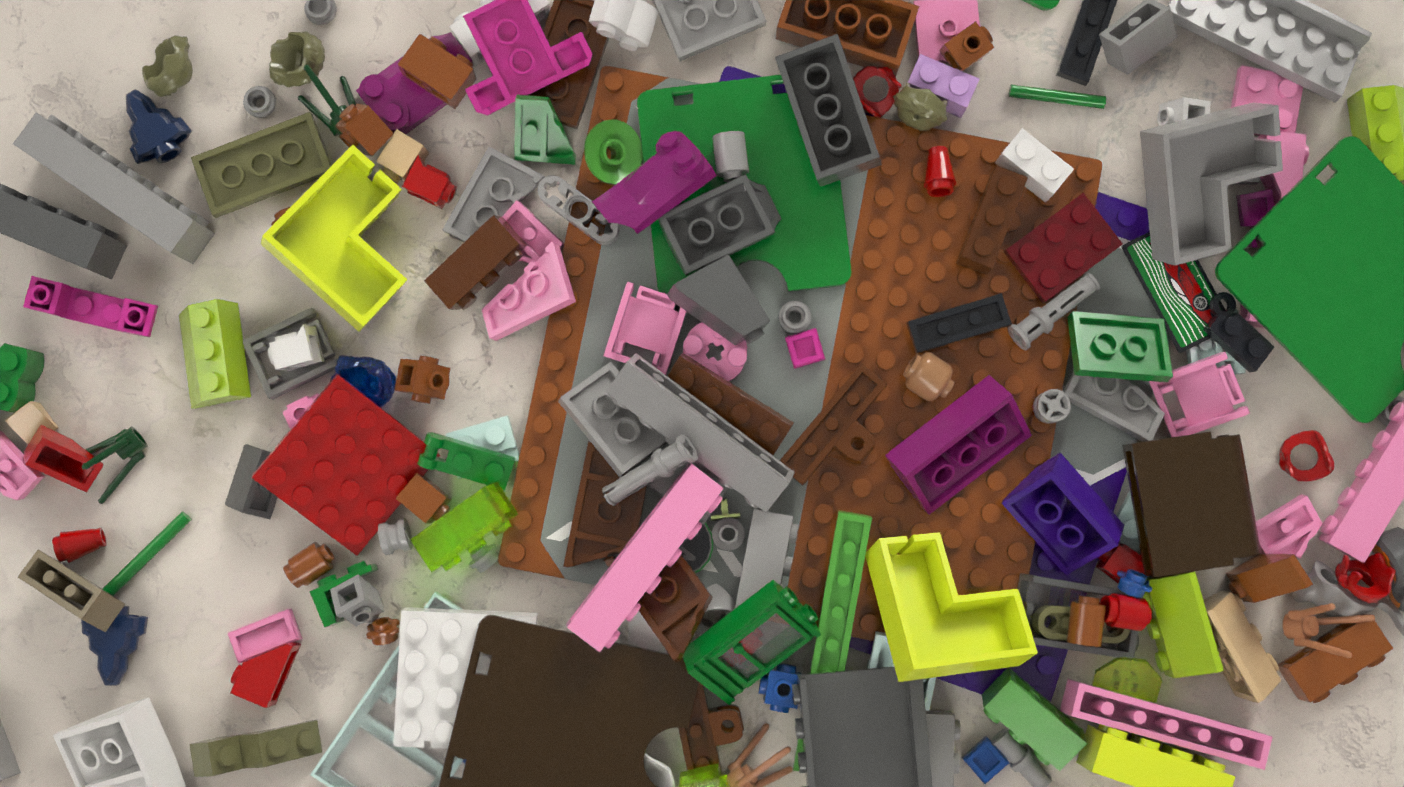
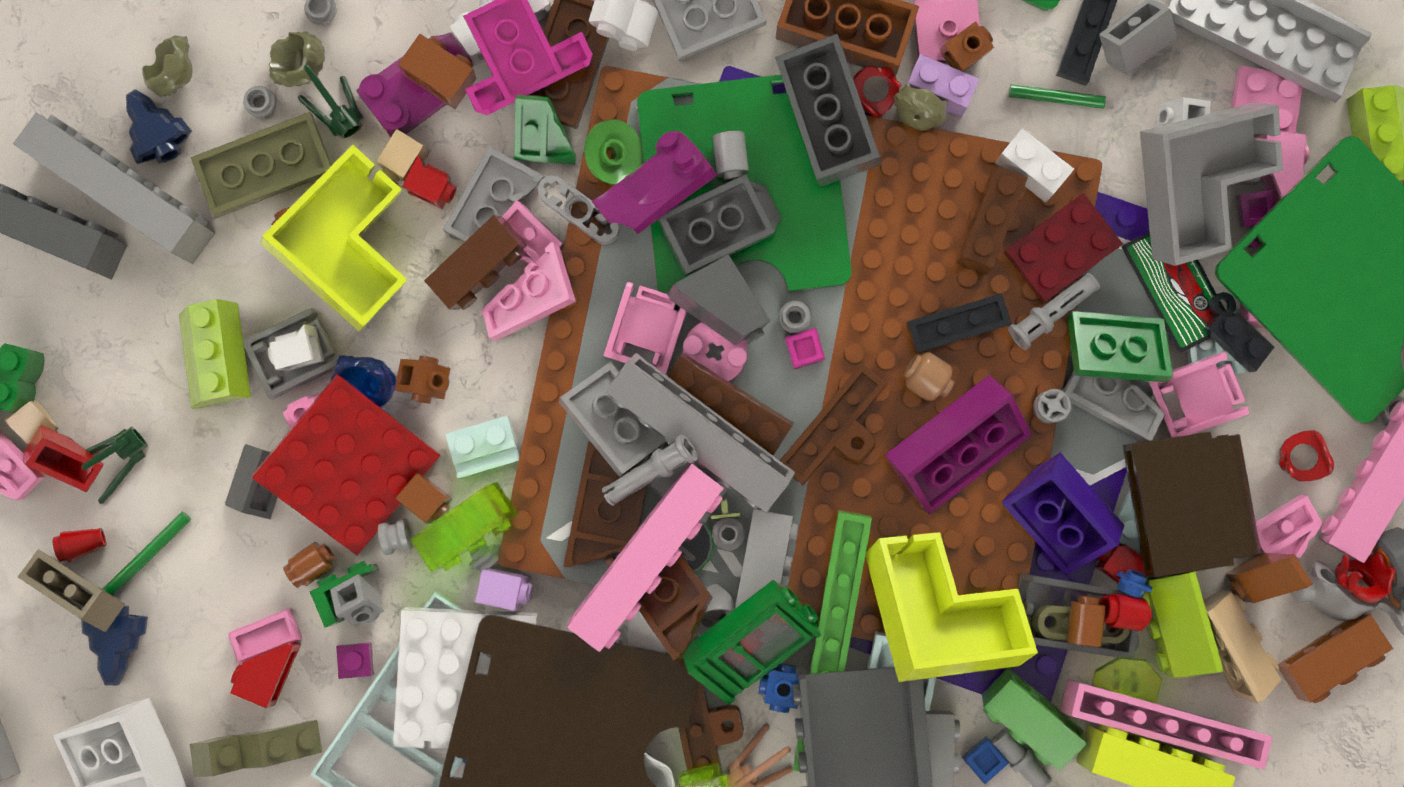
dark pink slope [23,276,158,337] -> none
dark orange brick [335,103,394,156] -> none
dark orange plate [366,617,400,645] -> none
green plate [417,432,515,491] -> none
red cone [924,146,957,197] -> none
nougat plant [1283,603,1375,658] -> none
none -> magenta plate [336,642,374,679]
none -> lavender brick [475,568,533,611]

